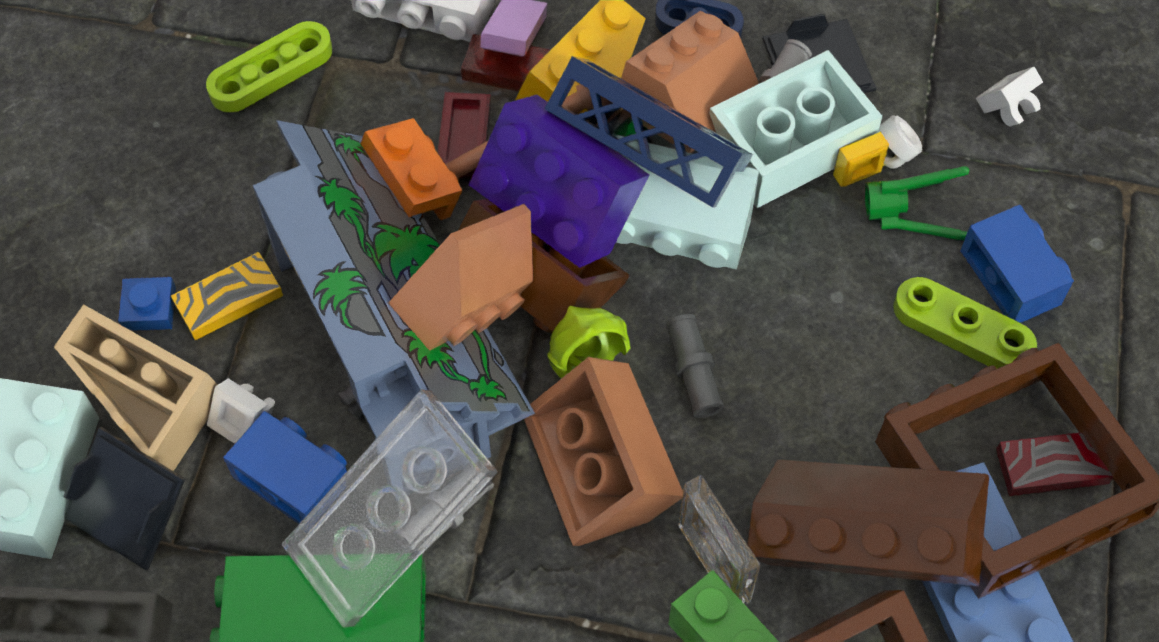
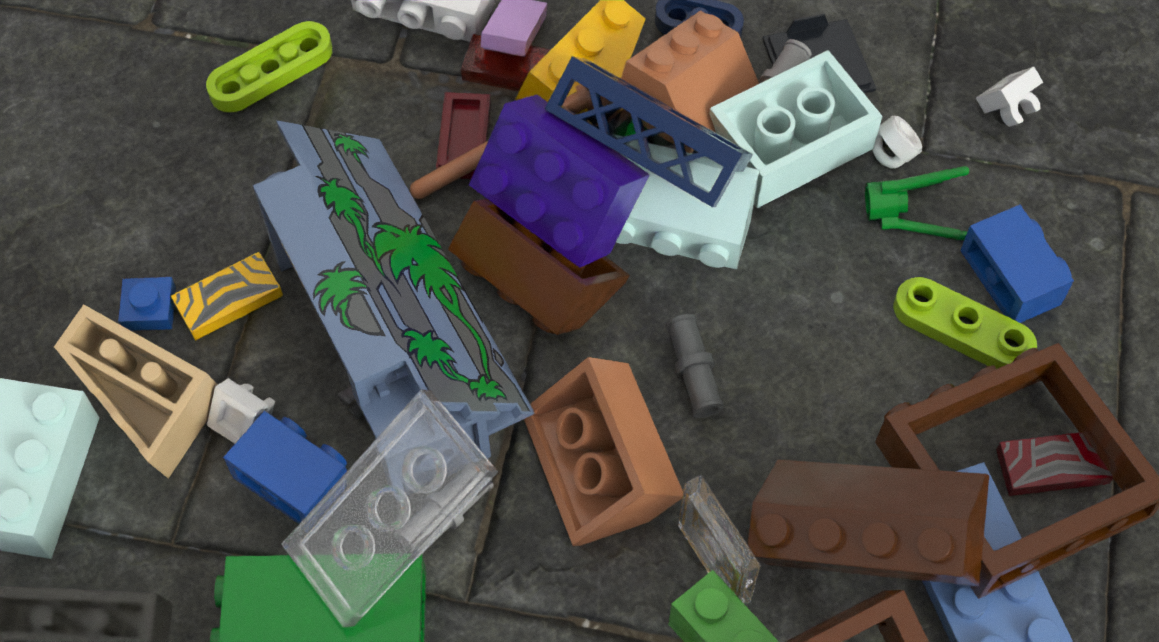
black piece [63,427,185,570] -> none
orange bracket [360,118,462,220] -> none
nougat slope [388,204,533,350] -> none
lime hair [547,306,631,379] -> none
yellow tile [833,132,889,187] -> none

